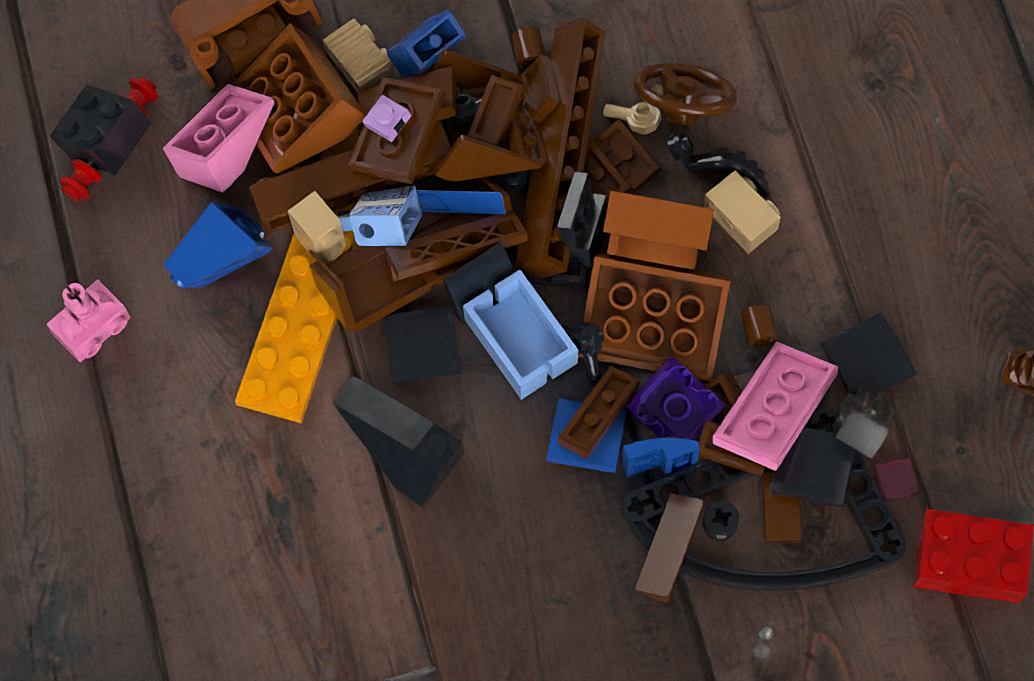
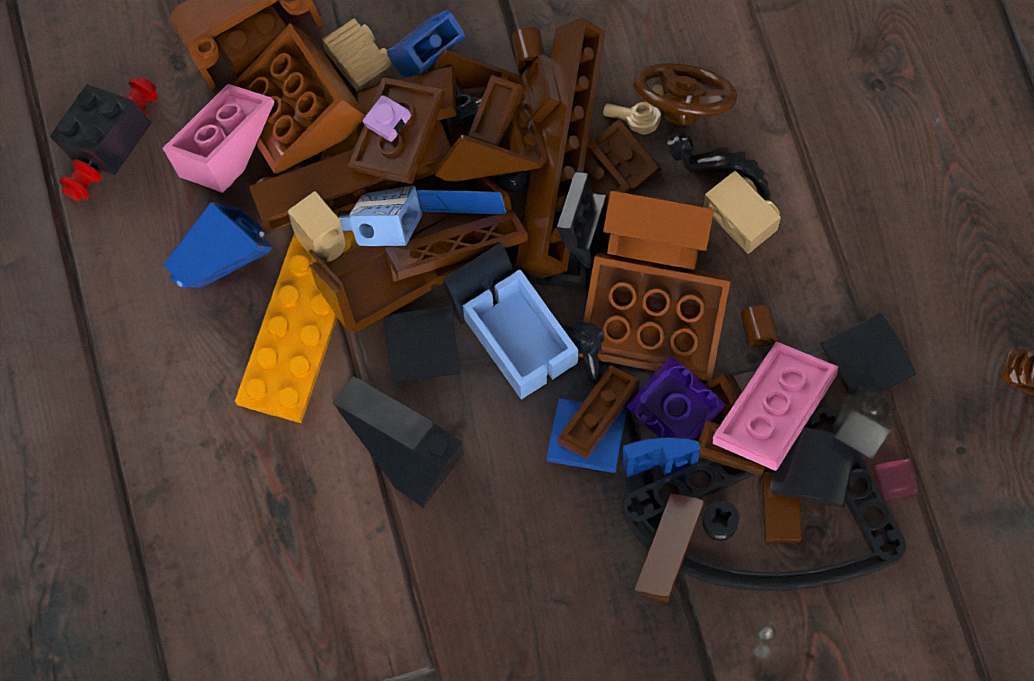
bright pink brick [46,279,131,362] -> none
red brick [913,509,1034,604] -> none

